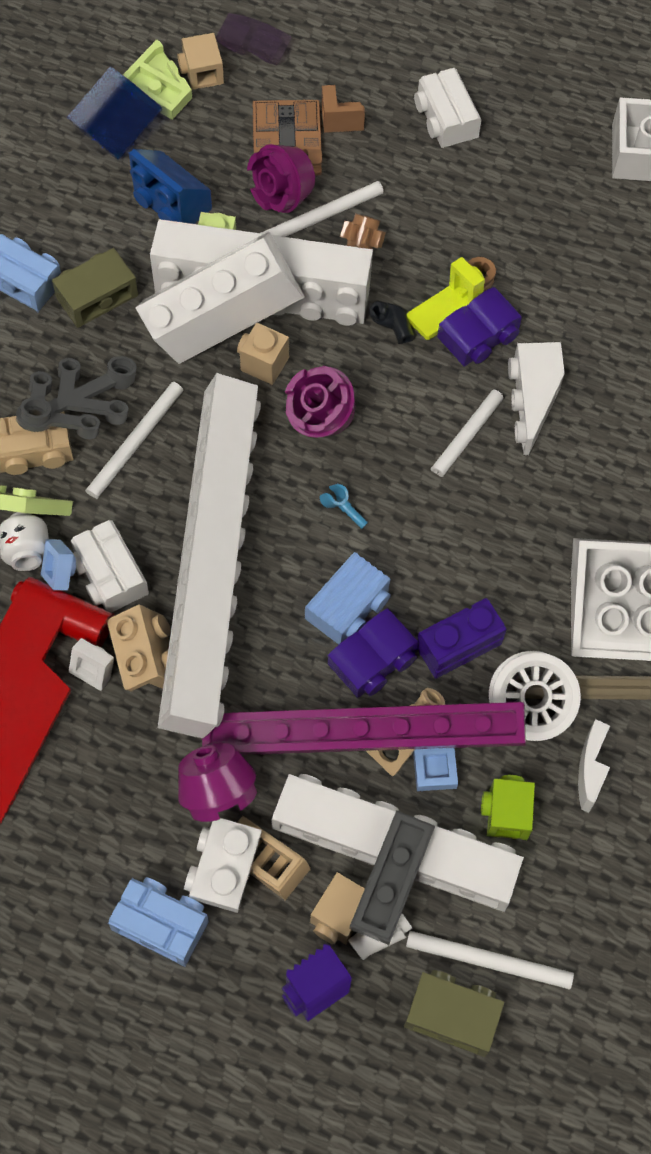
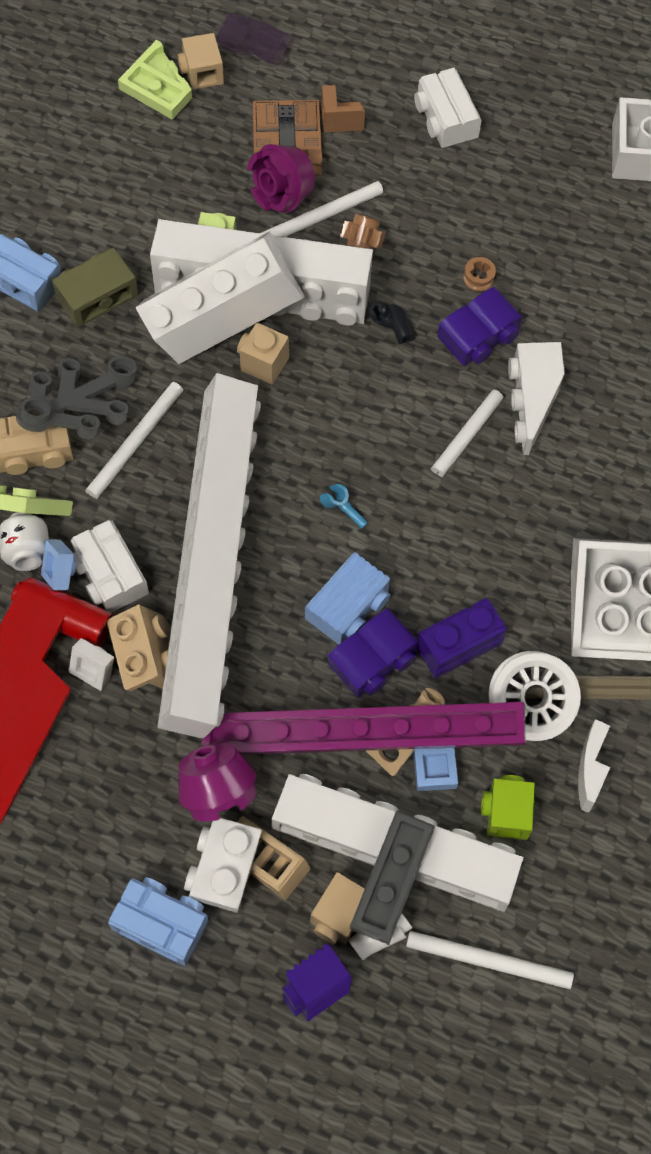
clear blue slope [67,66,162,160] -> none
blue slope [129,149,212,224] -> none
magenta cone [285,366,355,438] -> none
olive brick [404,970,504,1057] -> none
neon yellow bracket [407,257,485,340] -> none

